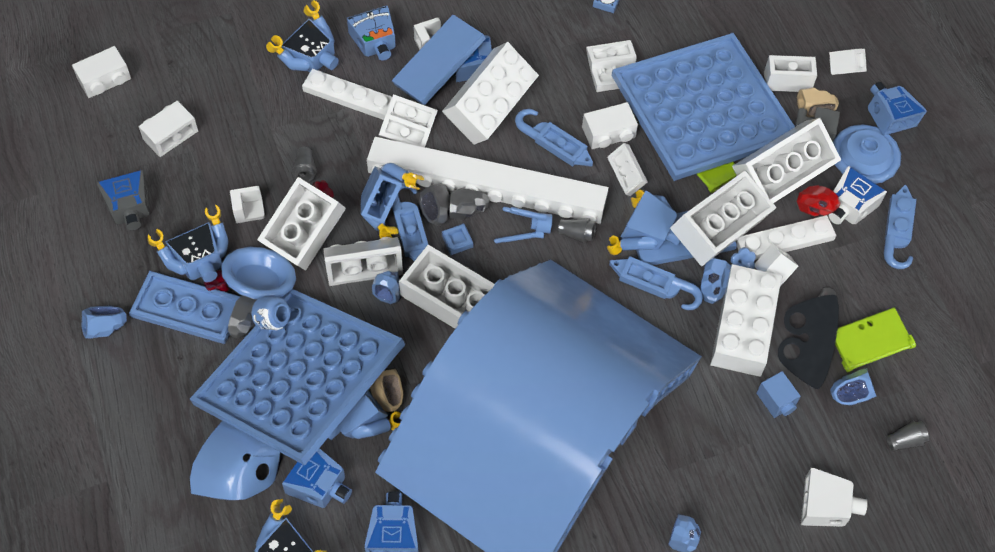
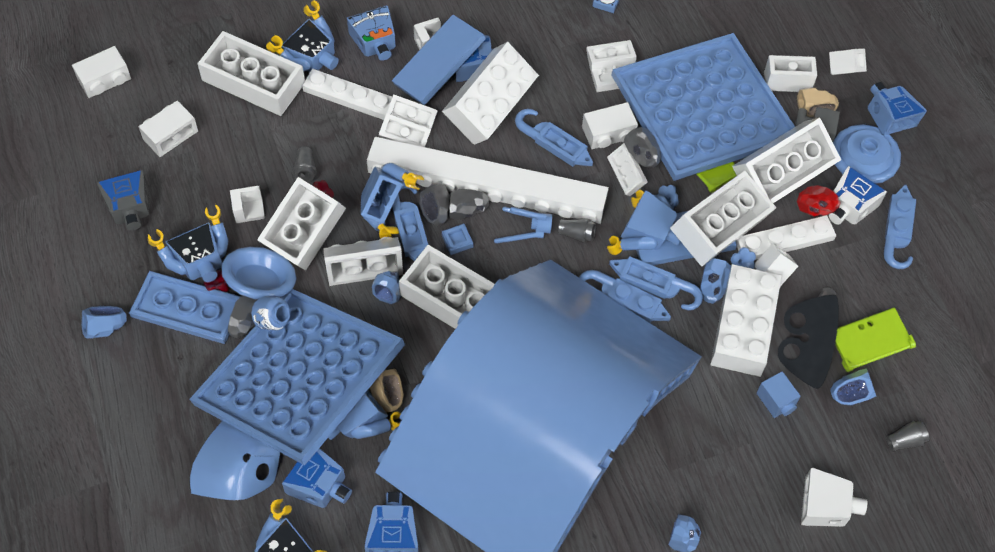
none -> white brick [198,31,305,116]
none -> medium blue plate [579,270,671,323]
none -> flat silver rock [624,127,661,167]
none -> medium blue plant [657,185,679,209]

